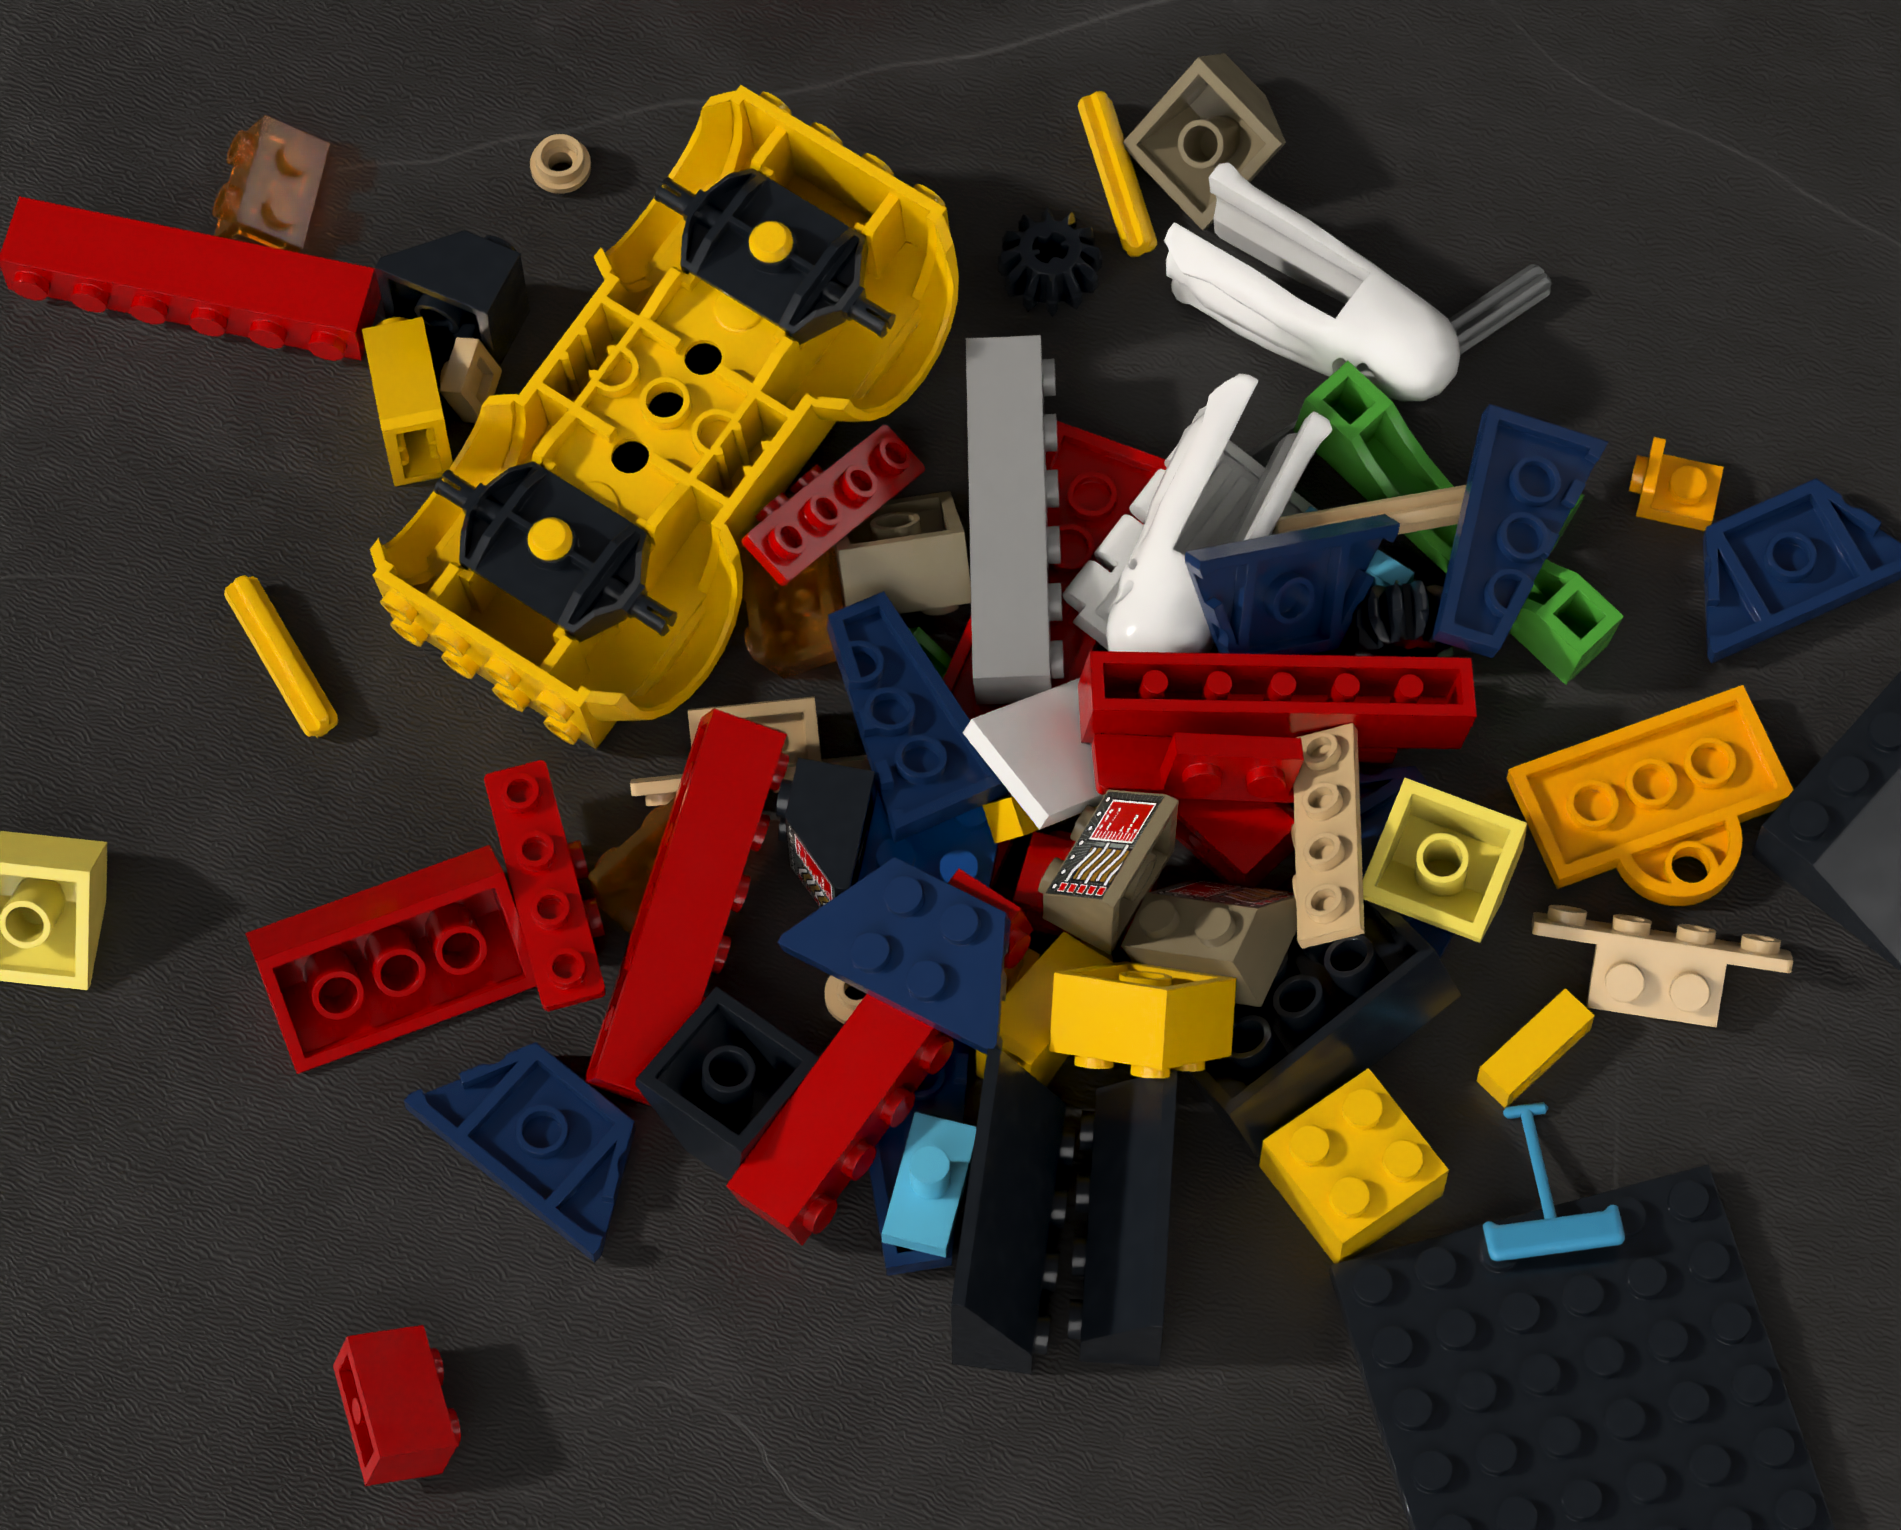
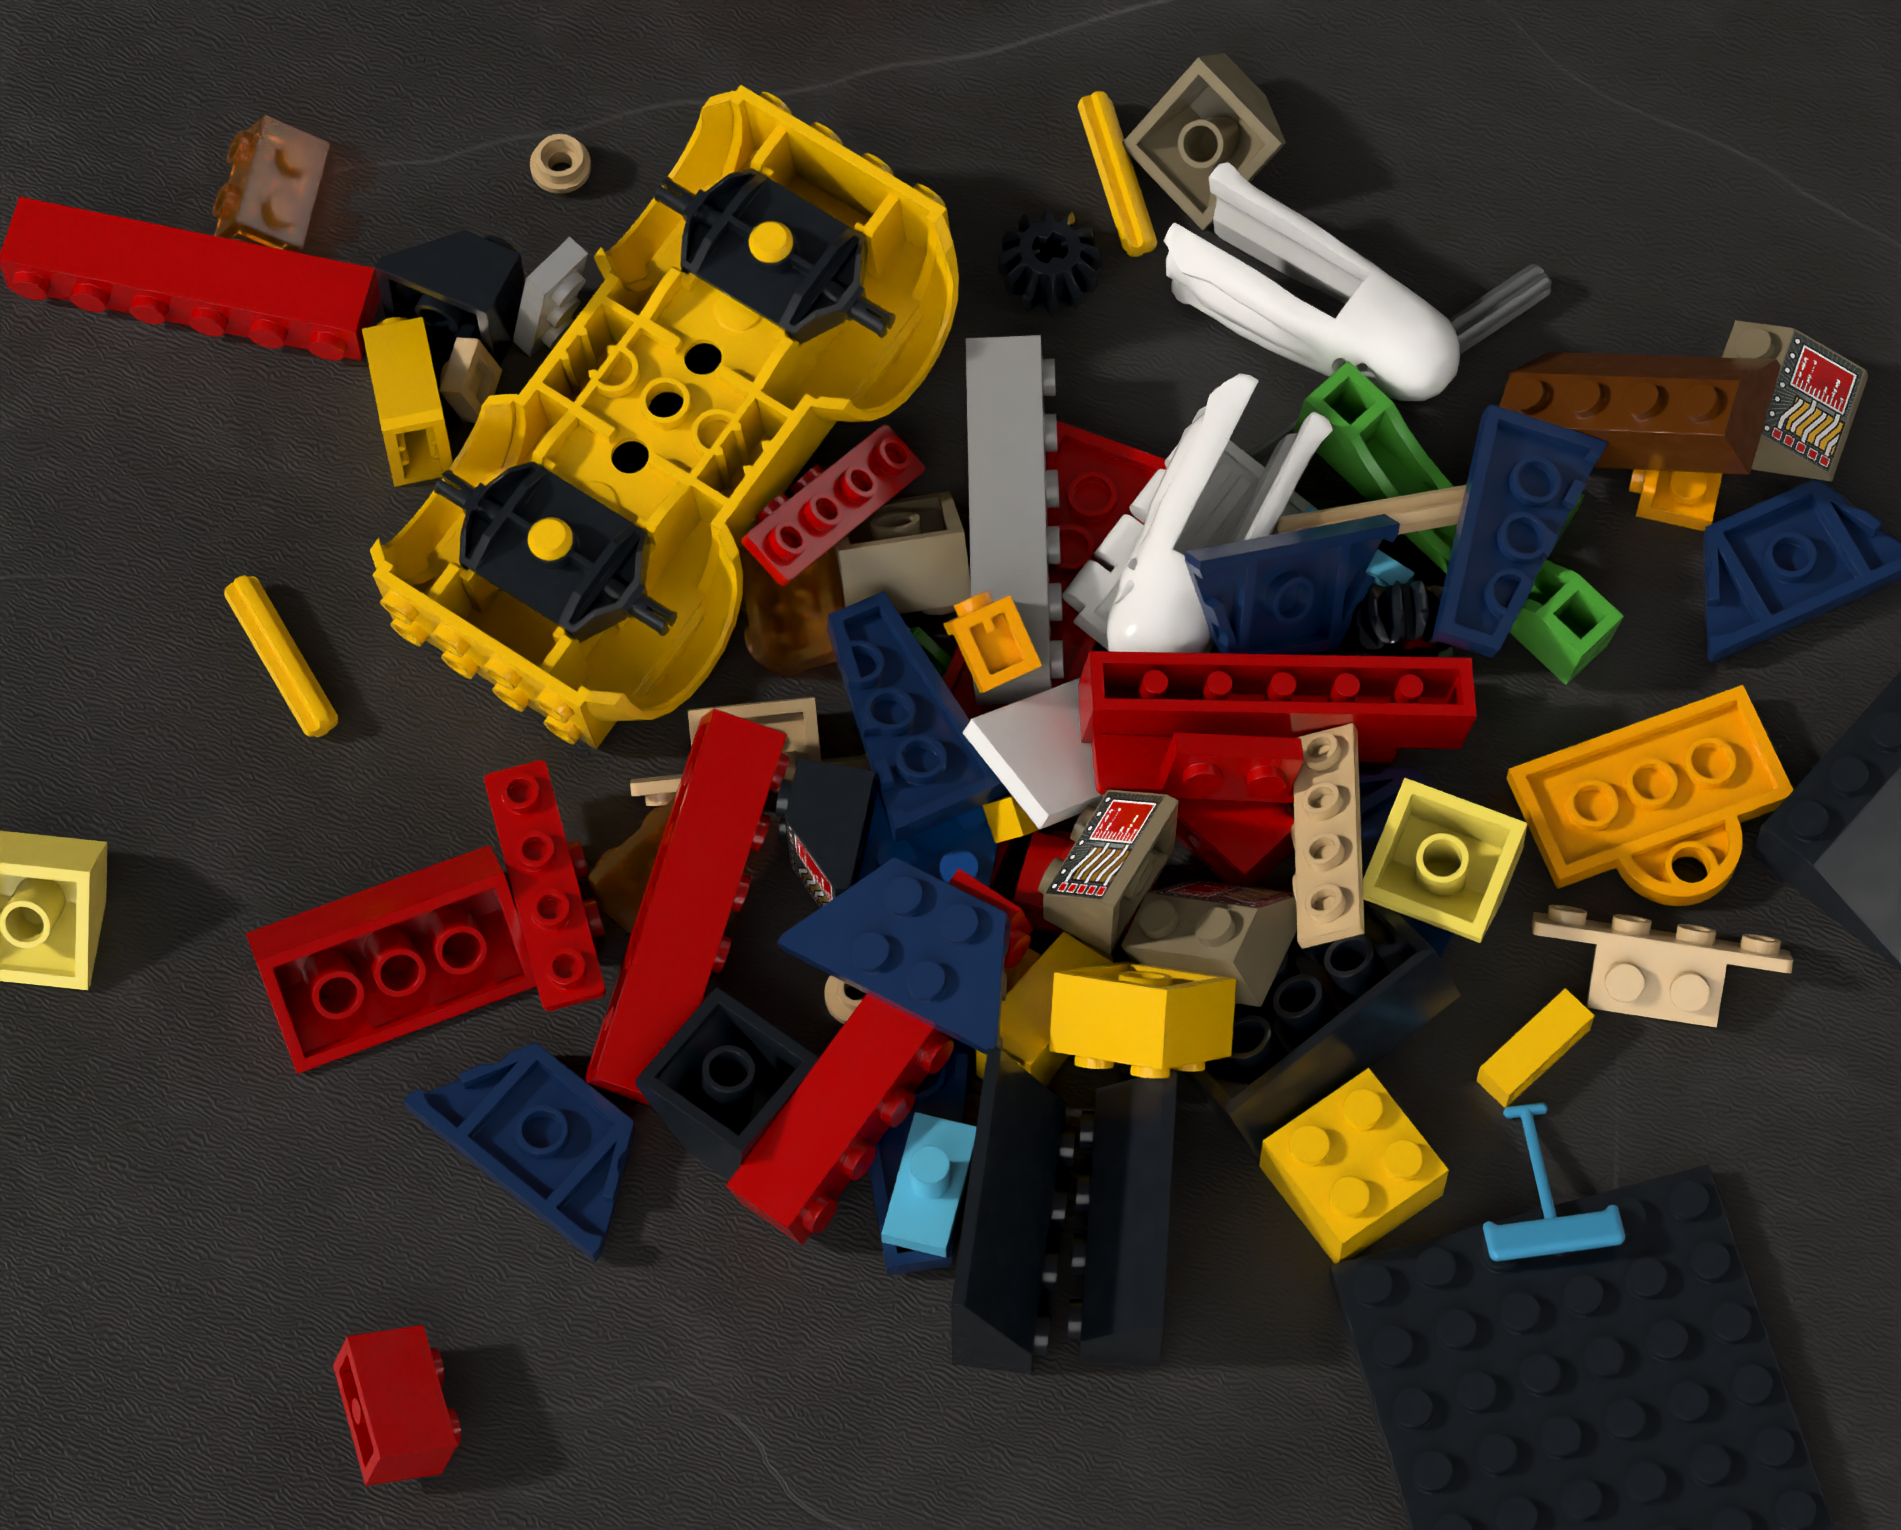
none -> light grey plate [513,236,588,358]
none -> light orange bracket [944,590,1042,693]
none -> reddish brown slope [1499,352,1781,475]
none -> slope [1722,320,1868,481]

